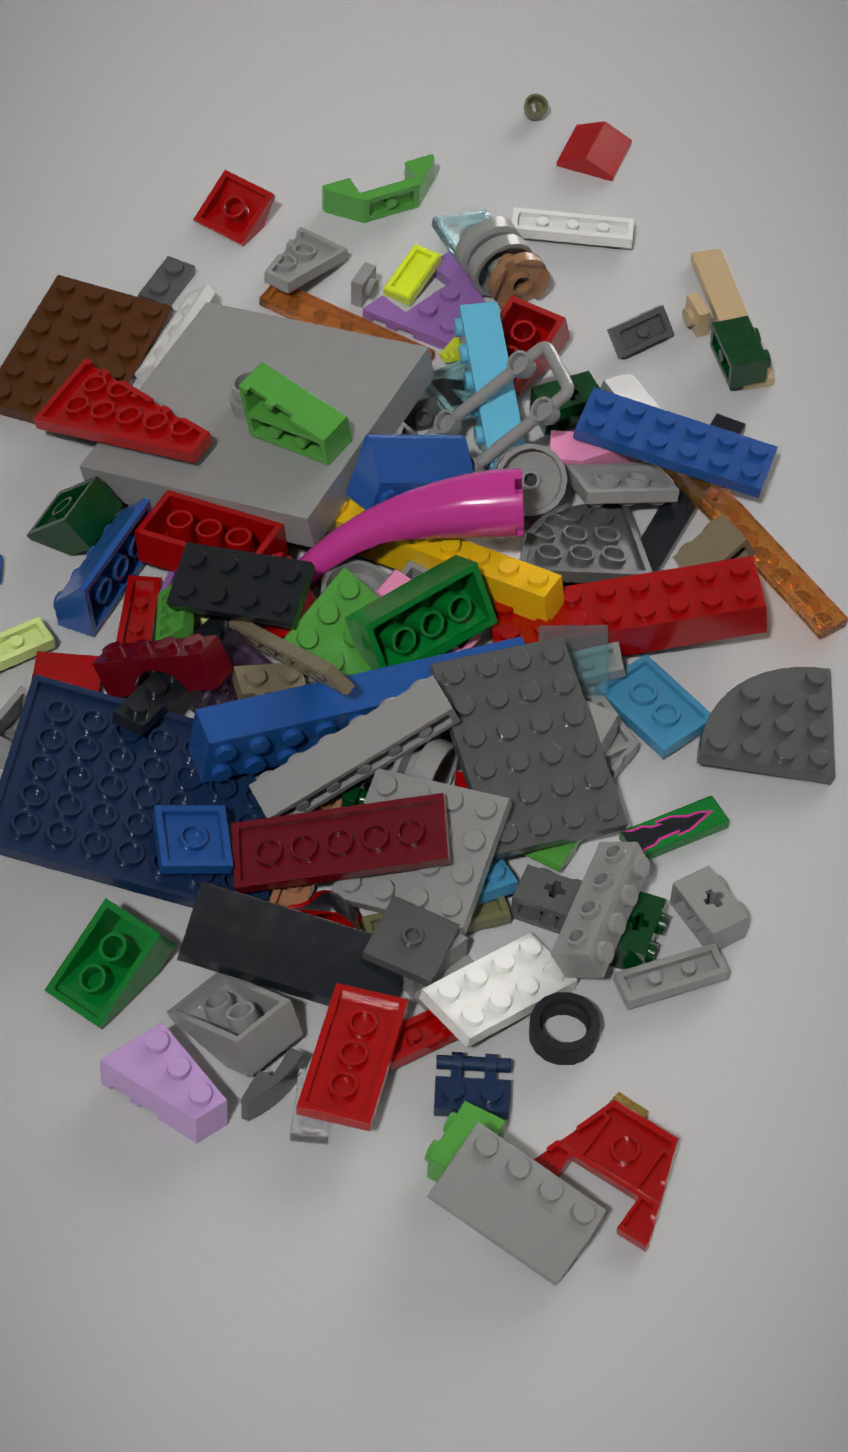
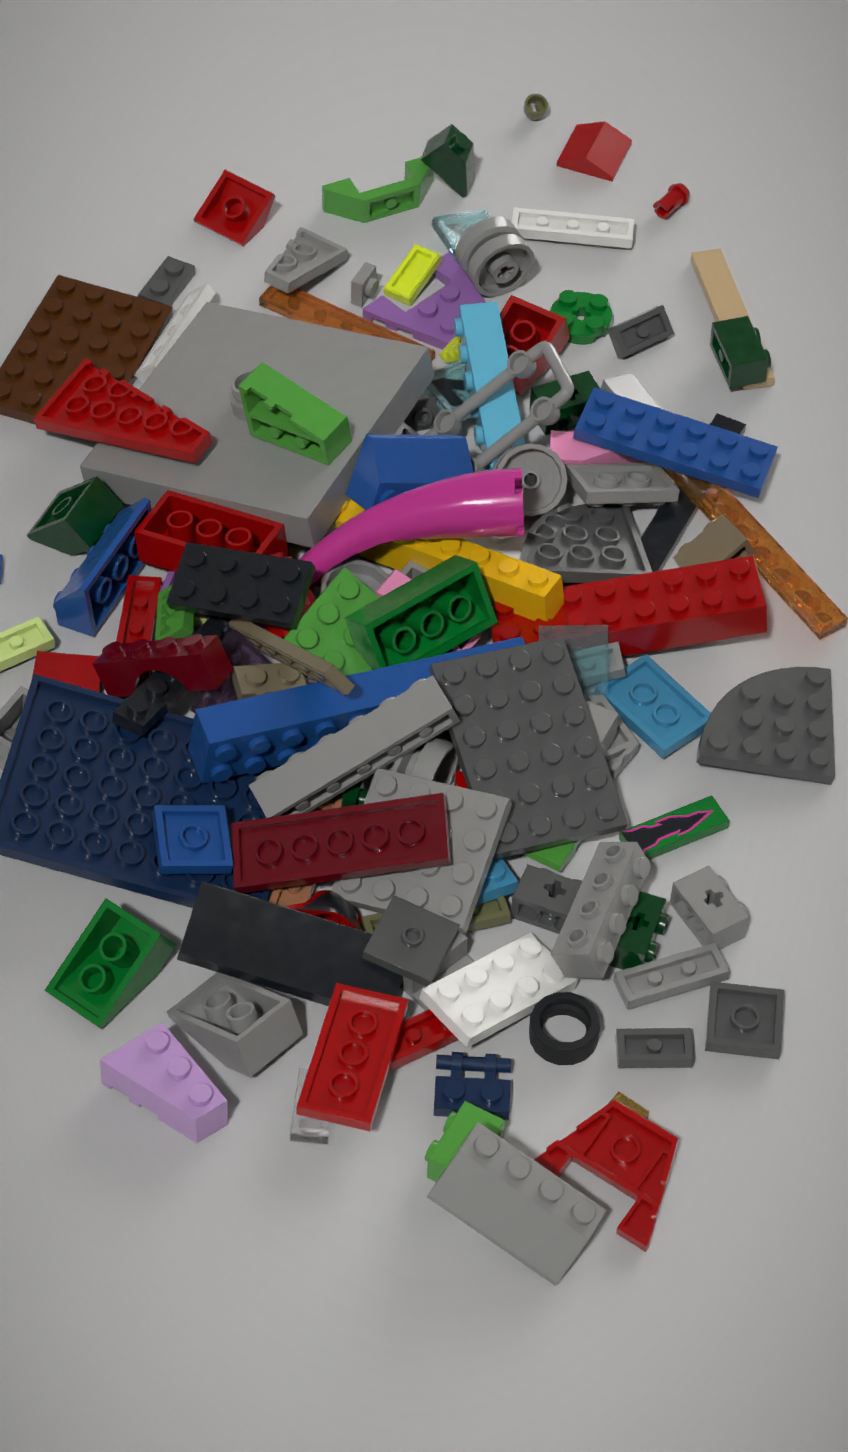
dark grey slope [241,1047,304,1121] -> none
medium nougat plate [487,252,550,308] -> none
tan plate [682,292,711,338] -> none
none -> dark green slope [421,124,475,198]
none -> green plate [550,290,612,345]
none -> dark grey plate [615,1028,694,1068]
none -> red pin [653,183,690,219]
none -> dark grey plate [705,981,784,1060]

